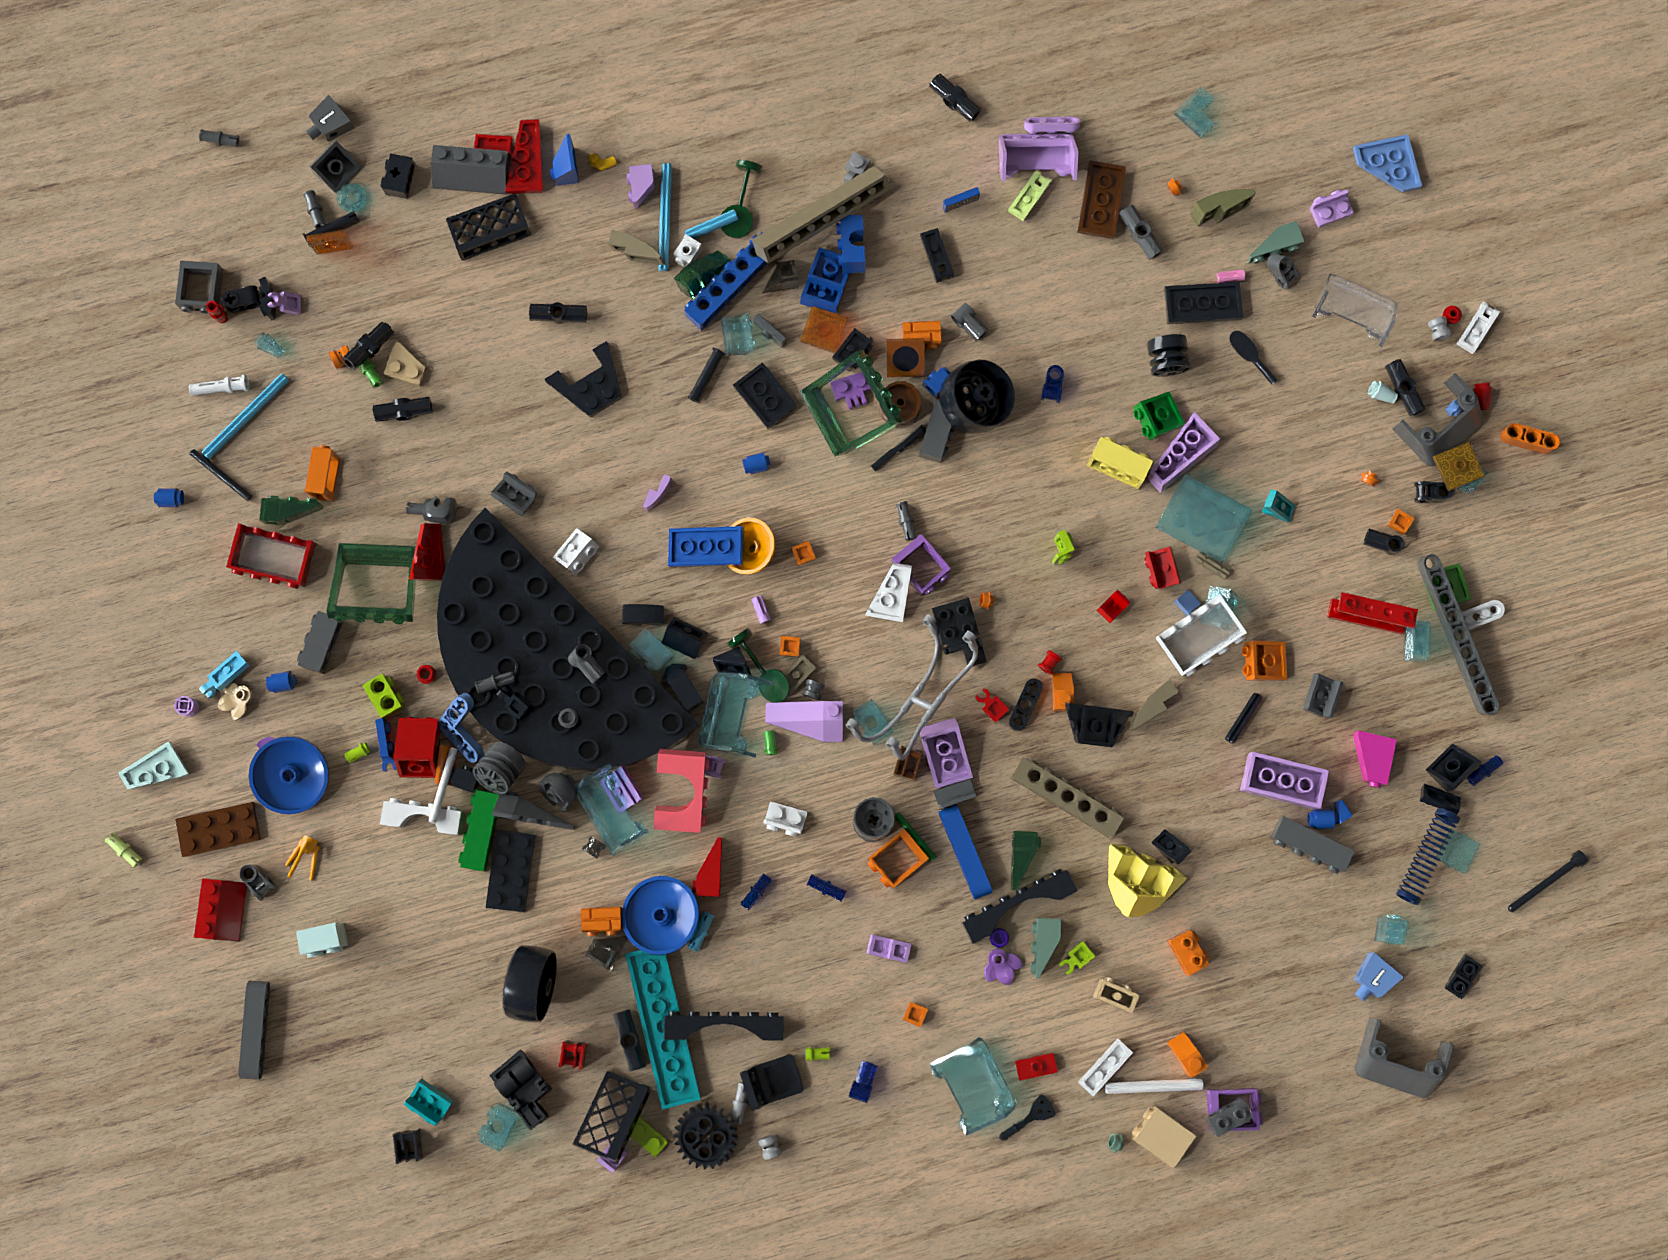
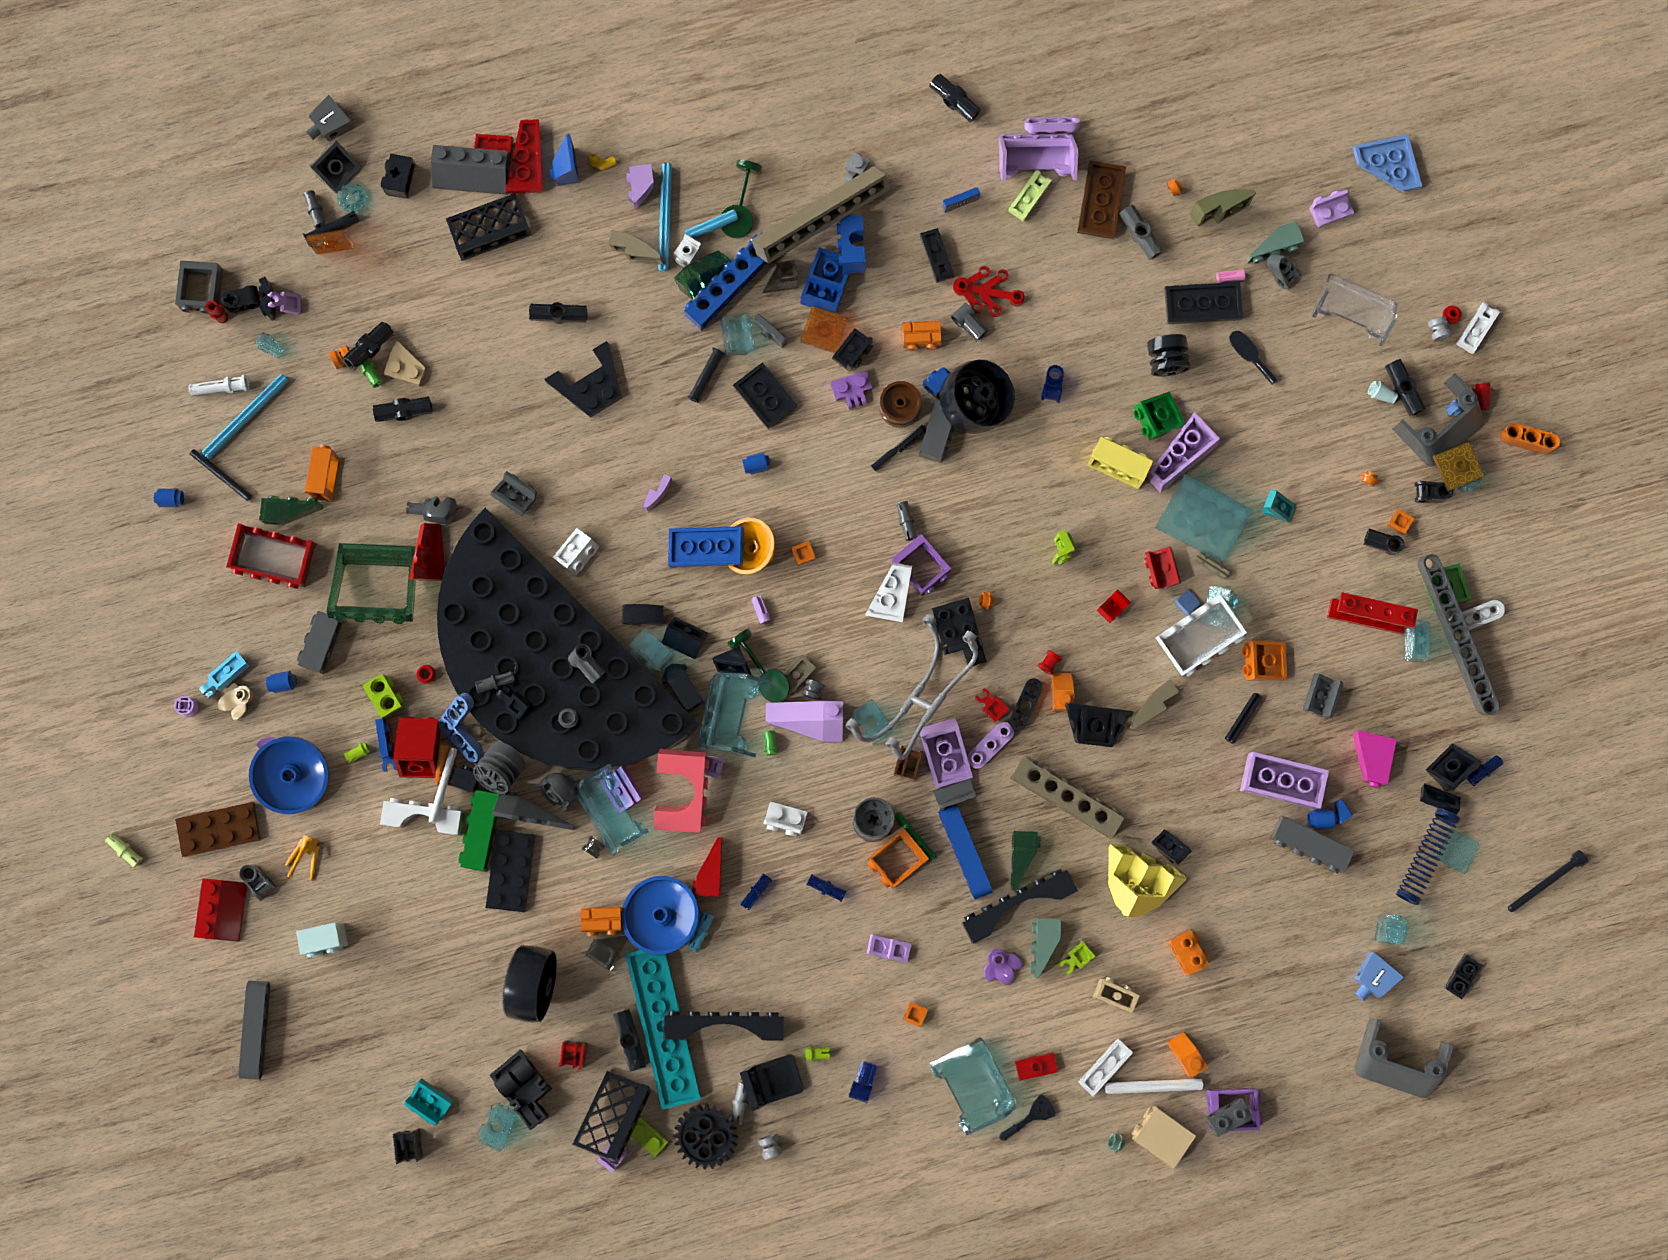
light aqua wing [118,742,190,790] -> none
dark grey pin [199,129,239,148] -> none
orange plate [780,636,800,657] -> none
clear green windscreen [799,350,902,457] -> none
dark orange tile [886,338,925,377] -> none
dark purple plate [989,928,1009,948] -> none
clear light blue plate [1174,86,1215,138] -> none
none -> red plant [953,266,1025,317]
none -> lavender plate [967,722,1014,769]

